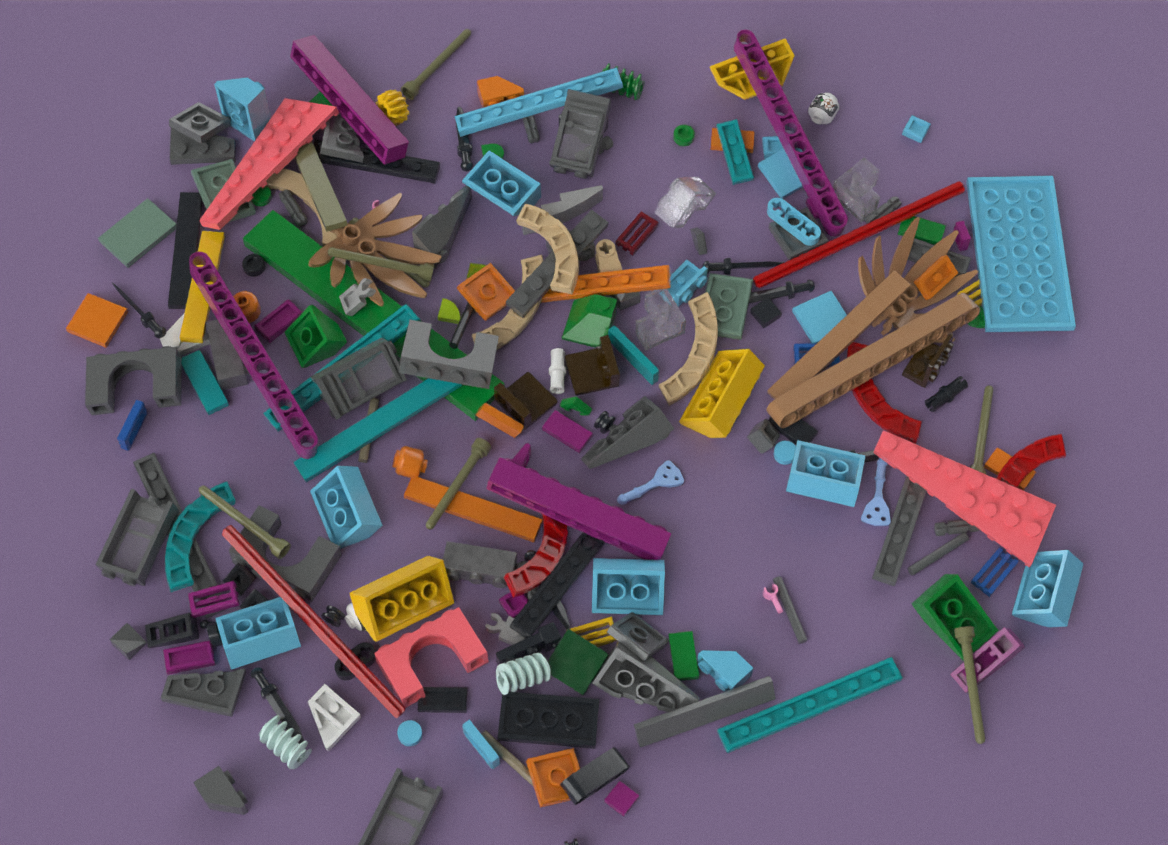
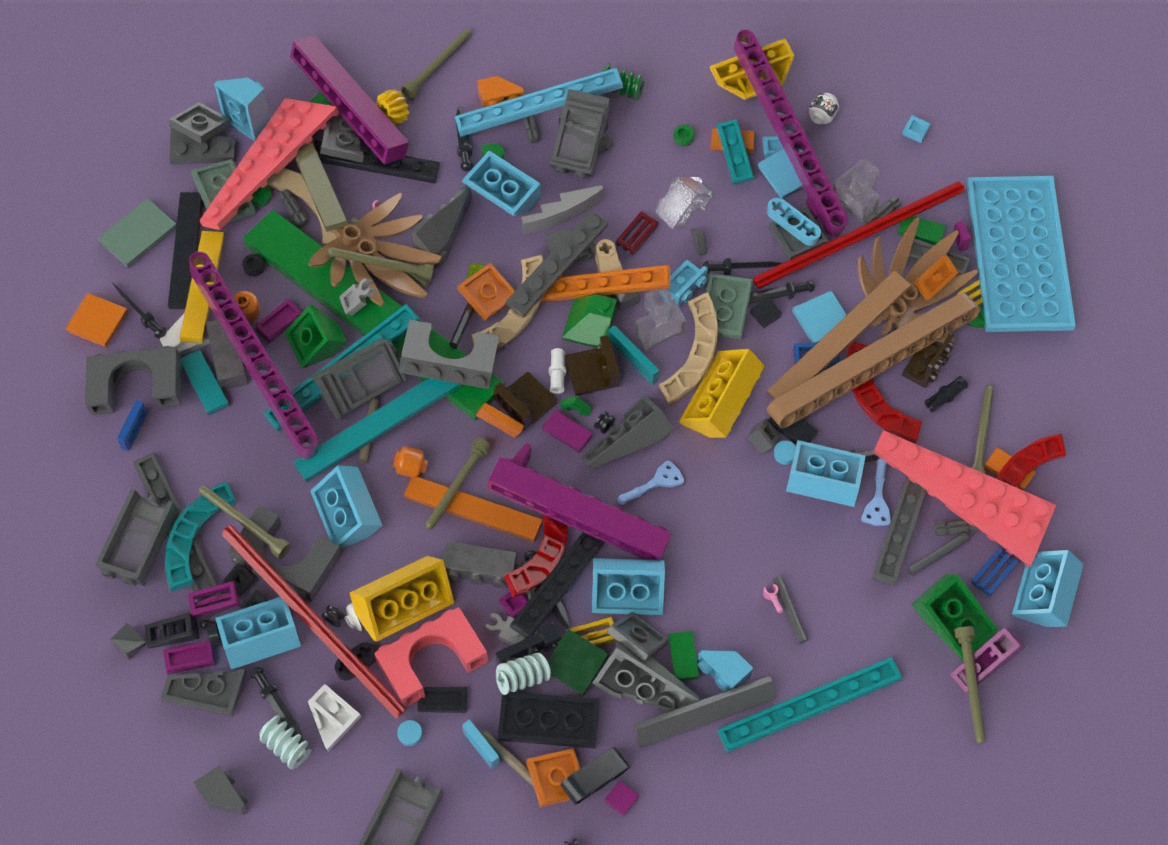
lime tile [438,298,460,324] -> none
tan tile [516,204,579,294] -> none

